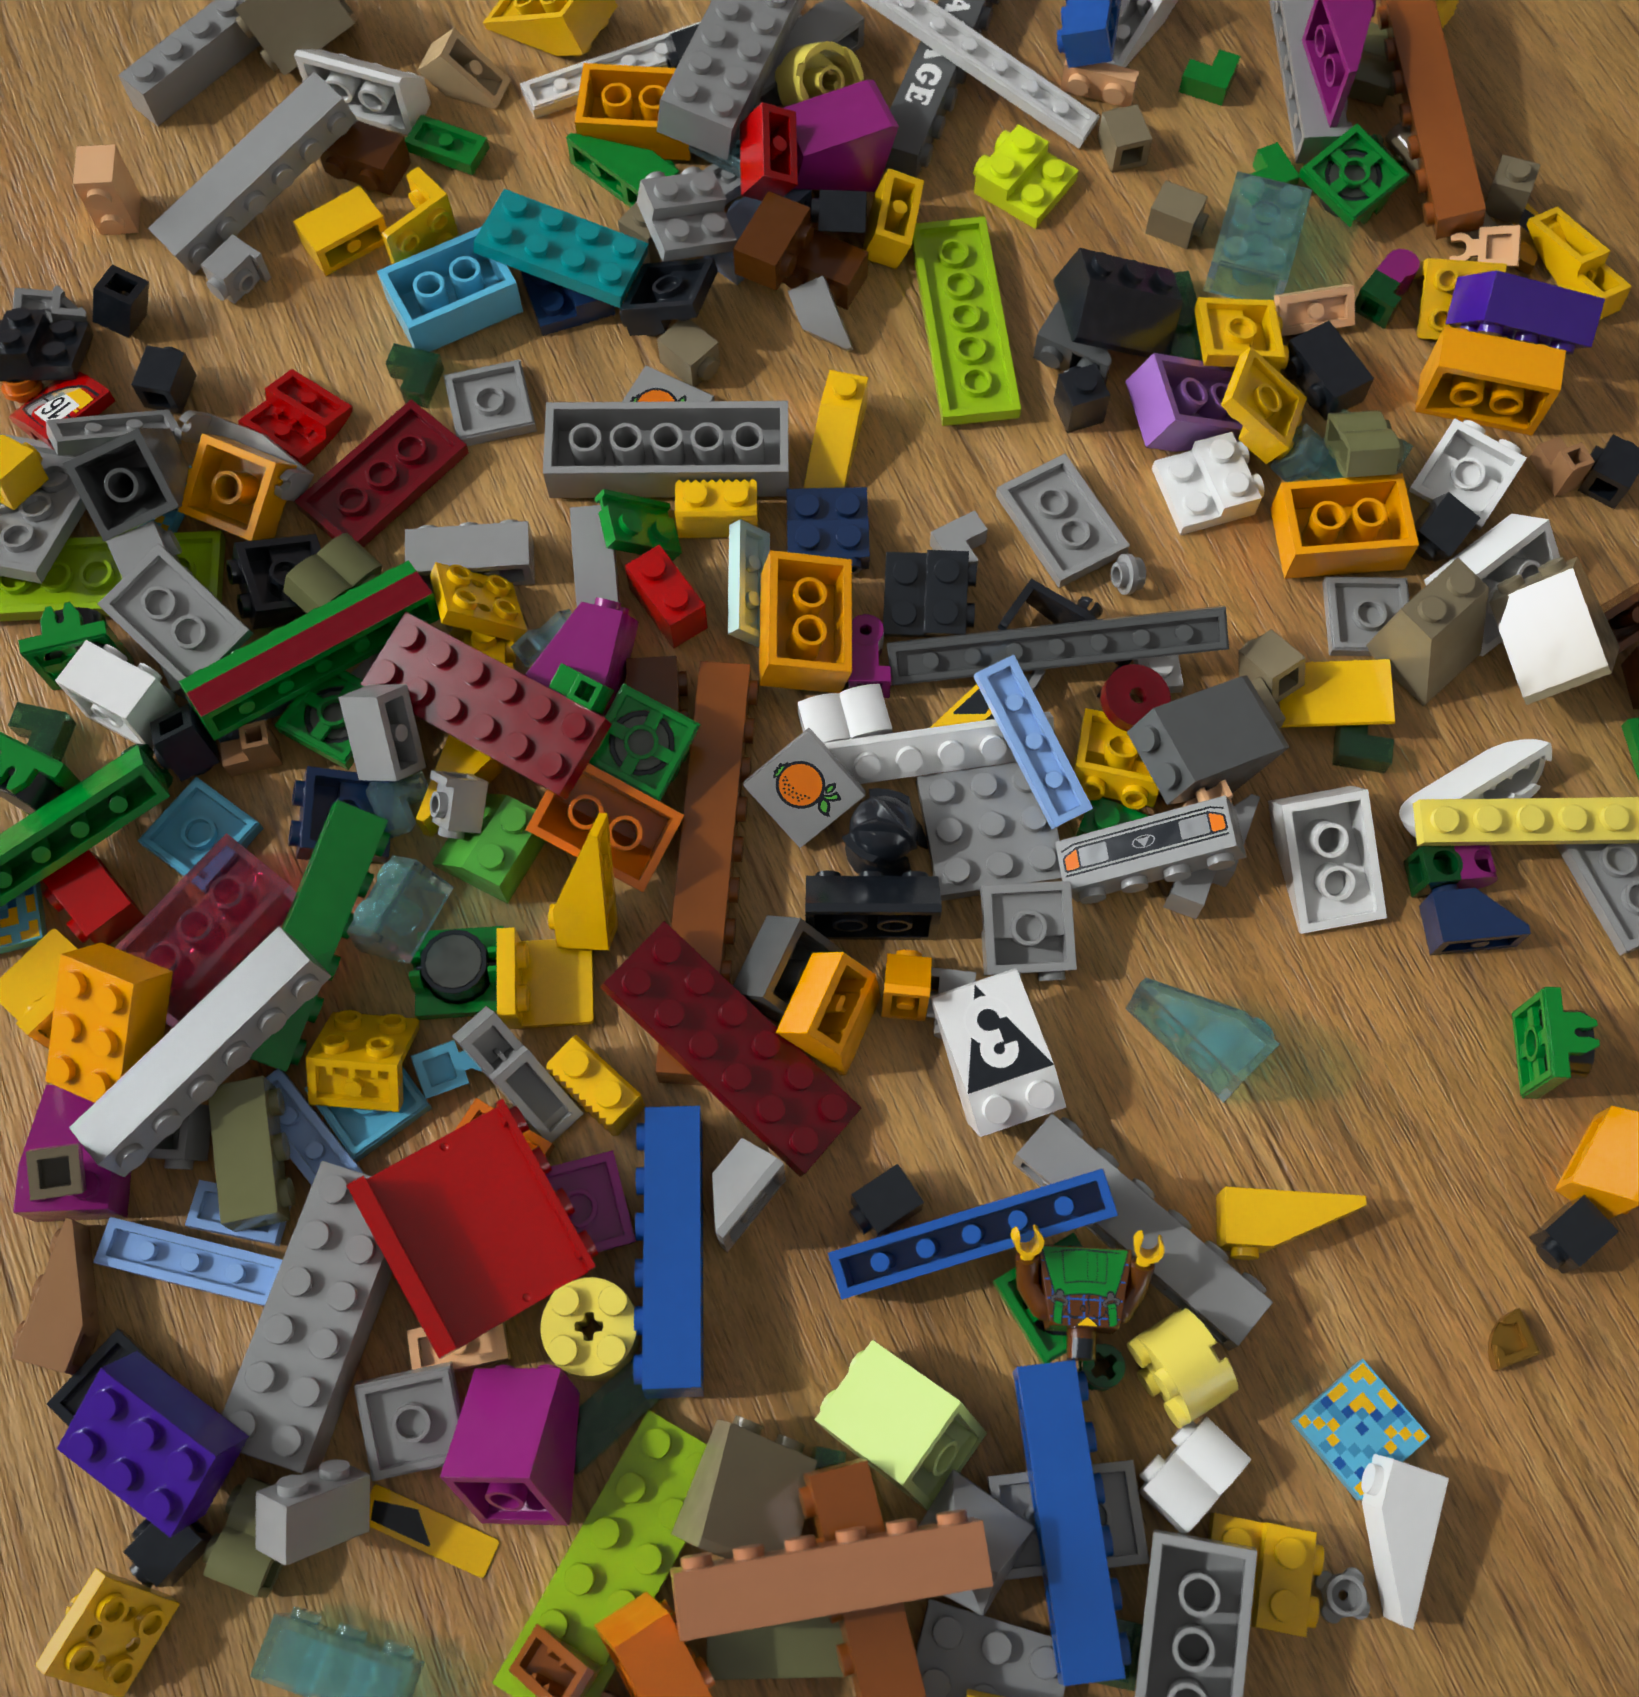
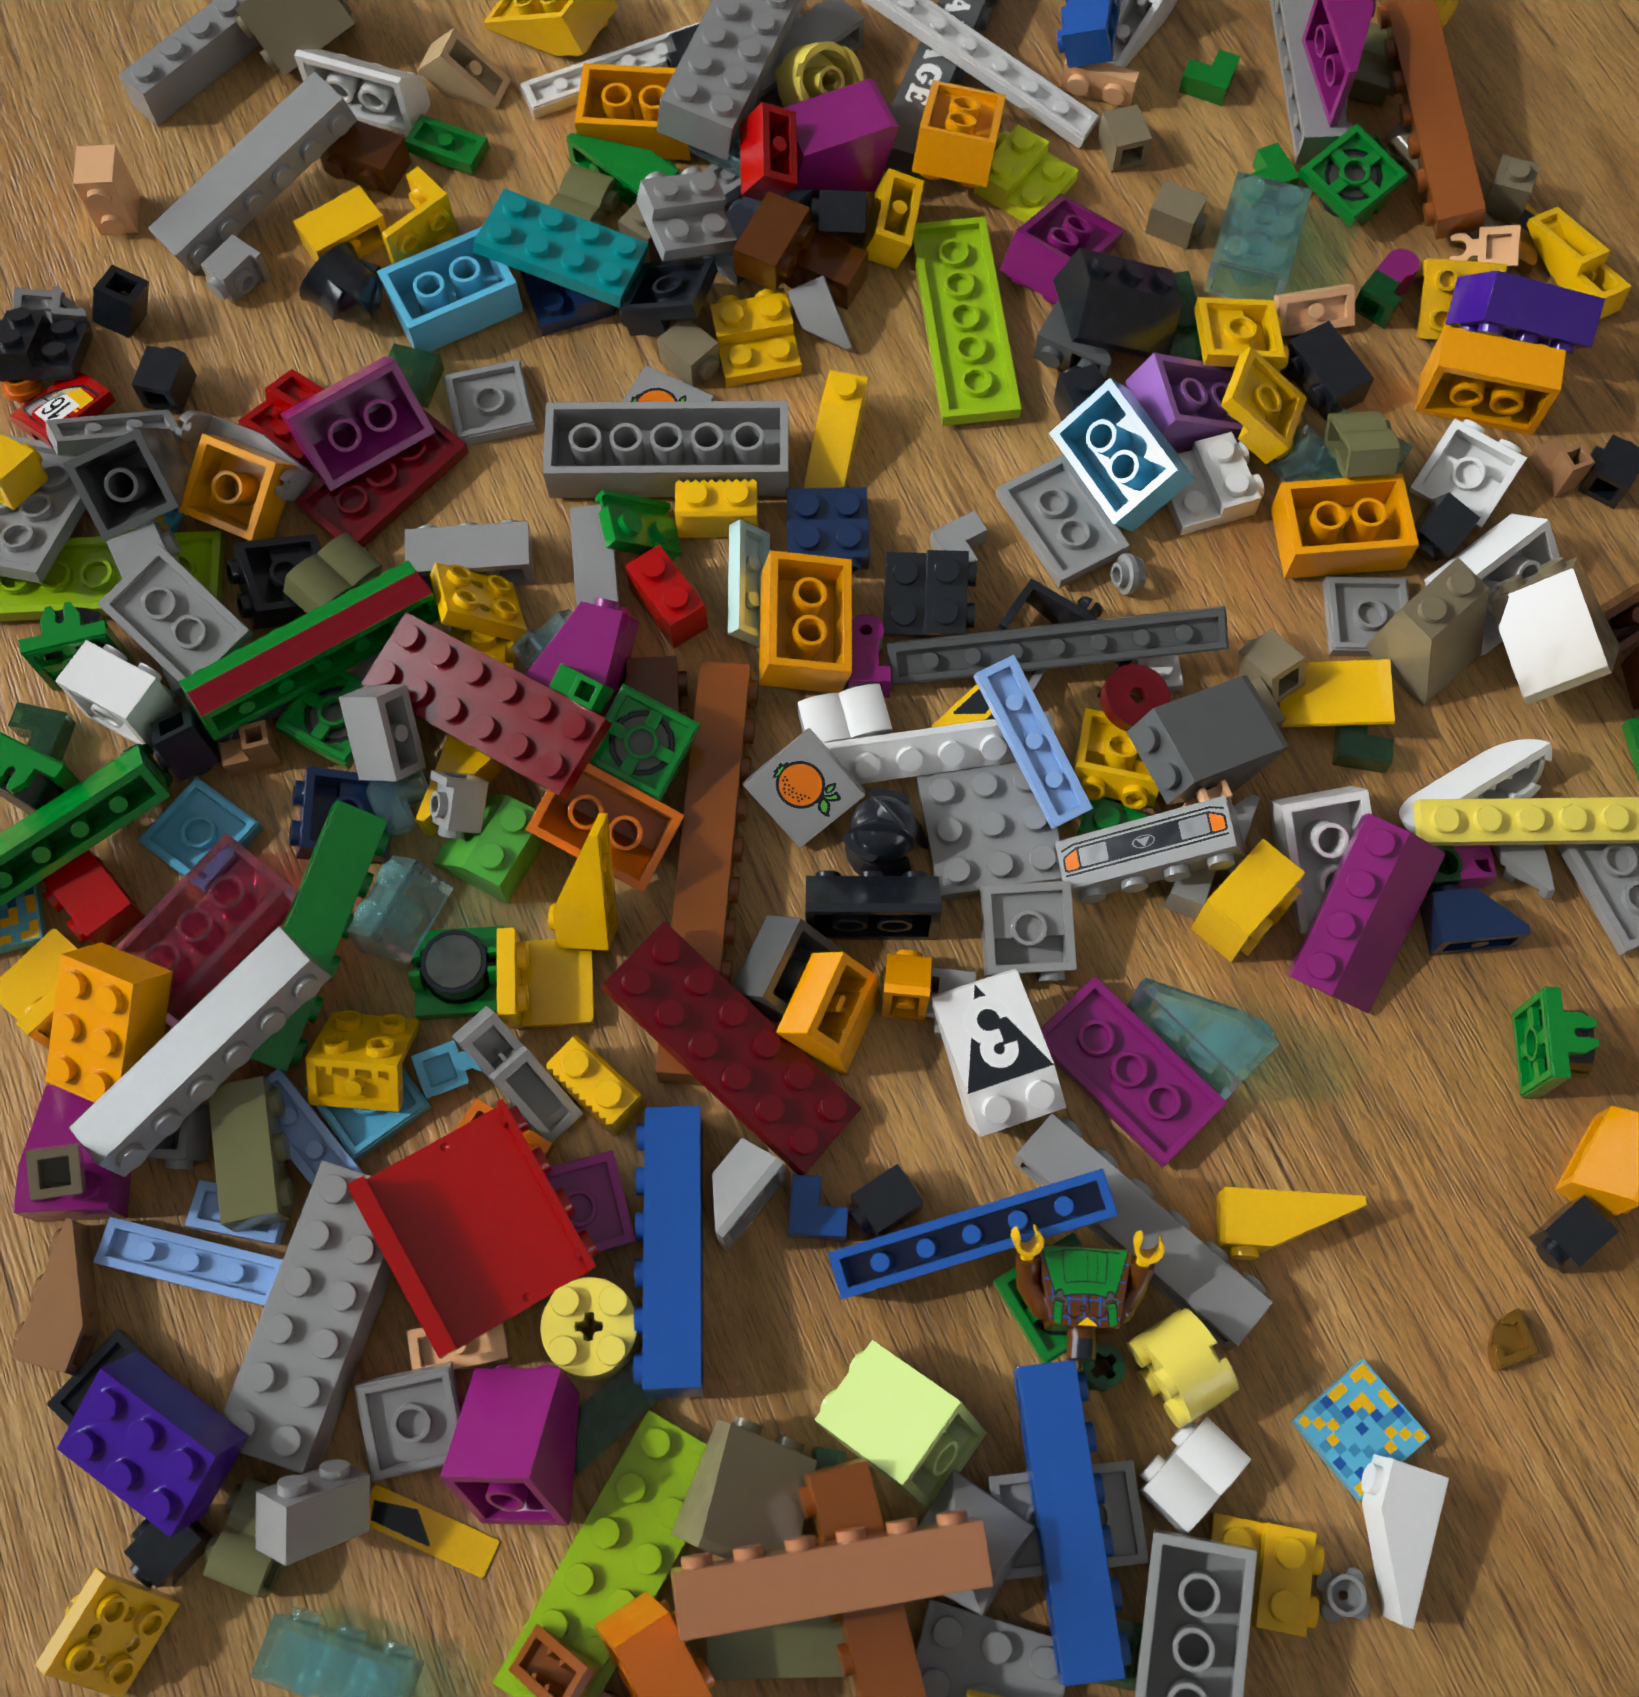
none -> magenta slope [280,356,435,491]
none -> black helmet [299,242,383,323]
none -> olive brick [549,164,620,227]
none -> yellow plate [710,288,802,387]
none -> blue piece [788,1174,848,1241]
none -> light orange slope [912,80,1006,188]
none -> magenta slope [1000,194,1125,305]
none -> magenta plate [1040,976,1227,1168]
none -> medium azure brick [1049,378,1195,532]
none -> yellow brick [1190,838,1306,962]
none -> magenta slope [1286,813,1446,1014]
none -> light grey slope [1492,845,1555,899]

